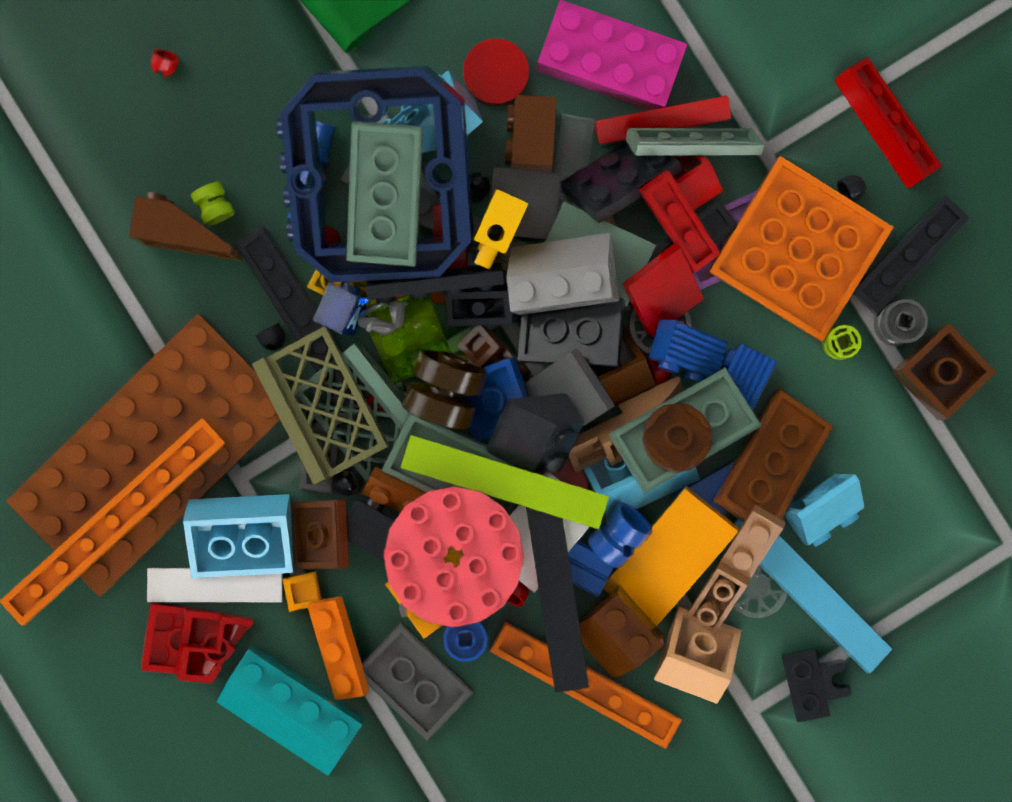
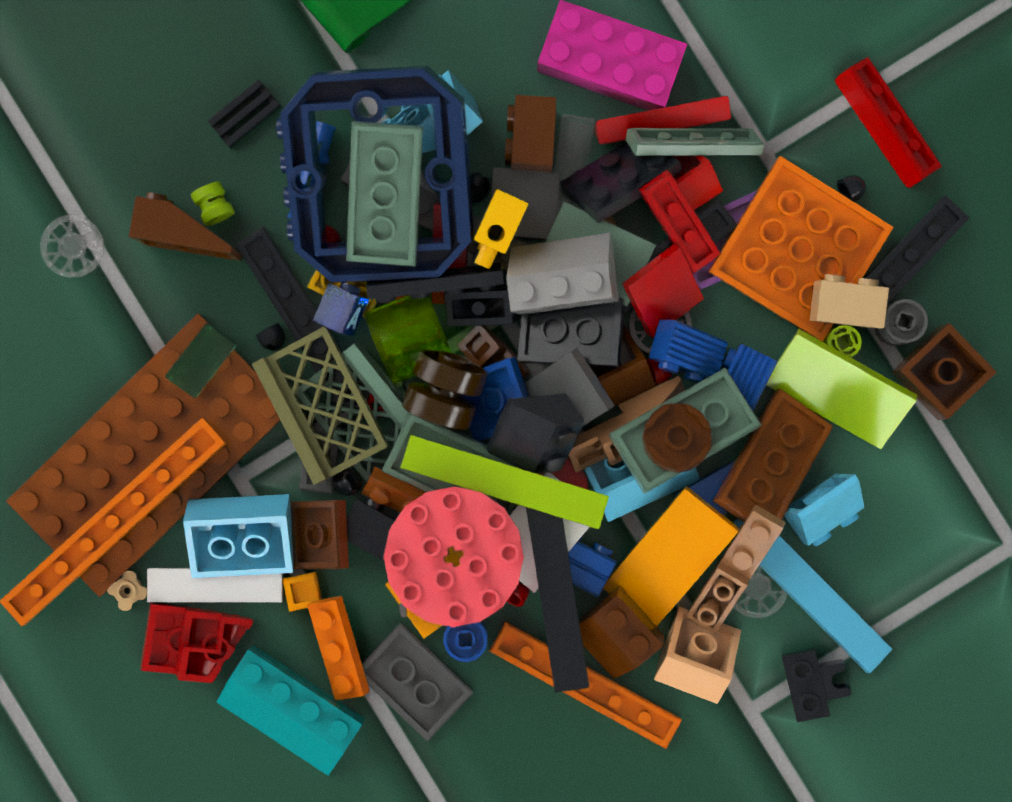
red hinge [151,49,180,77] -> none
dark grey piece [357,300,408,335] -> none
red tile [463,38,529,106] -> none
blue wheel [588,503,652,568] -> none
none -> clear wheel [40,215,104,278]
none -> tan plate [107,571,147,611]
none -> clear green slope [165,323,237,398]
none -> black tile [208,79,281,149]
none -> lime tile [766,329,917,449]
none -> tan brick [809,274,889,329]

